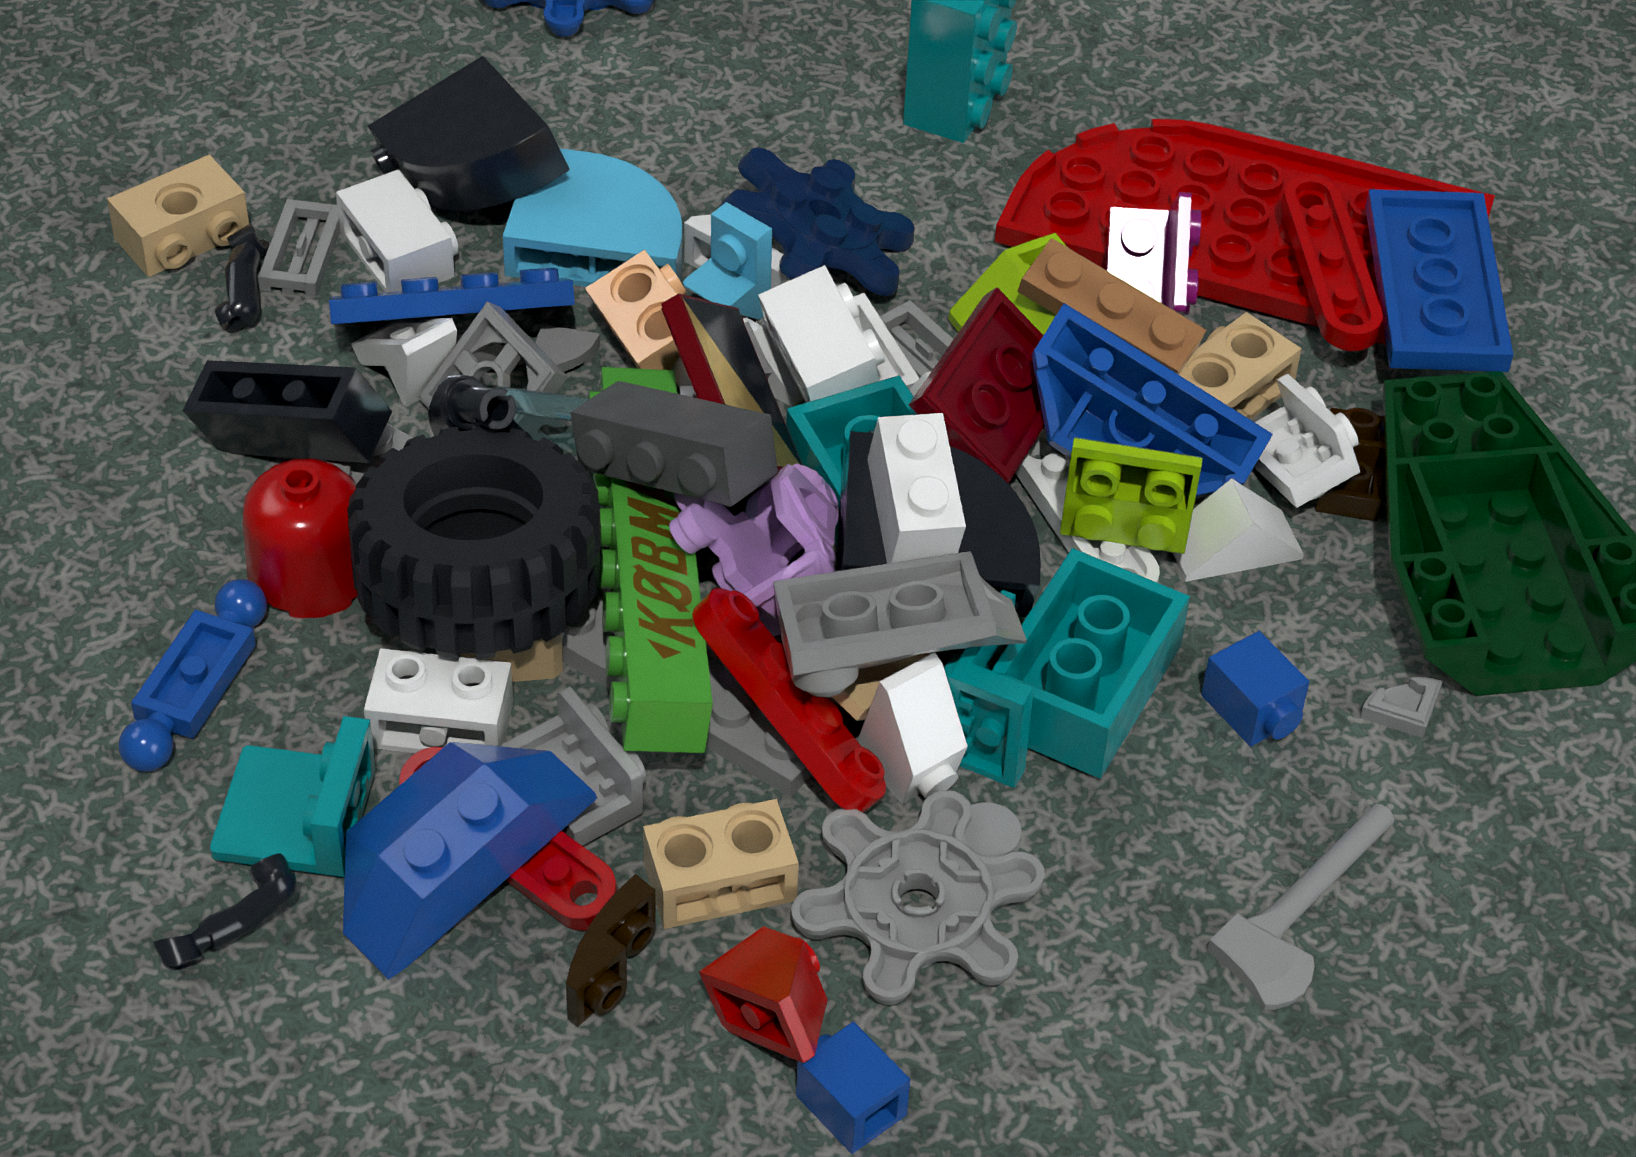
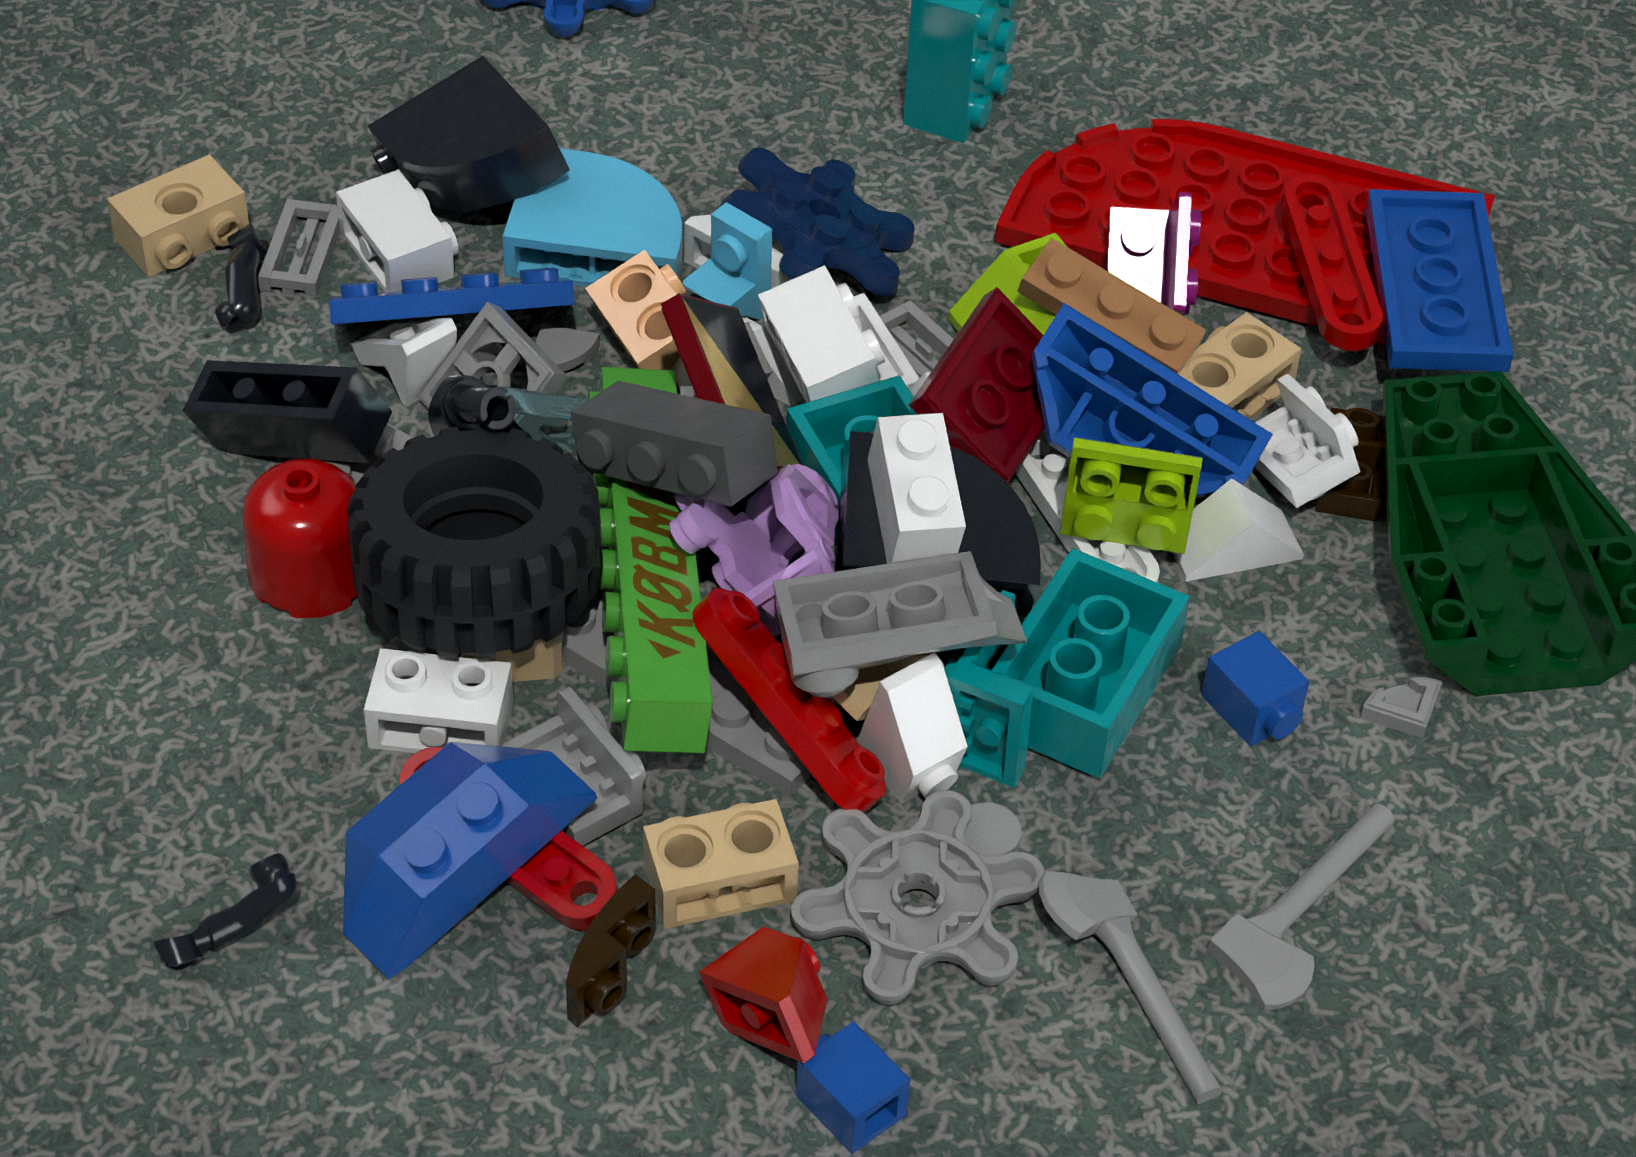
blue plate [118,579,267,772] -> none
teal bracket [210,716,376,877] -> none
none -> light grey piece [1038,871,1222,1104]

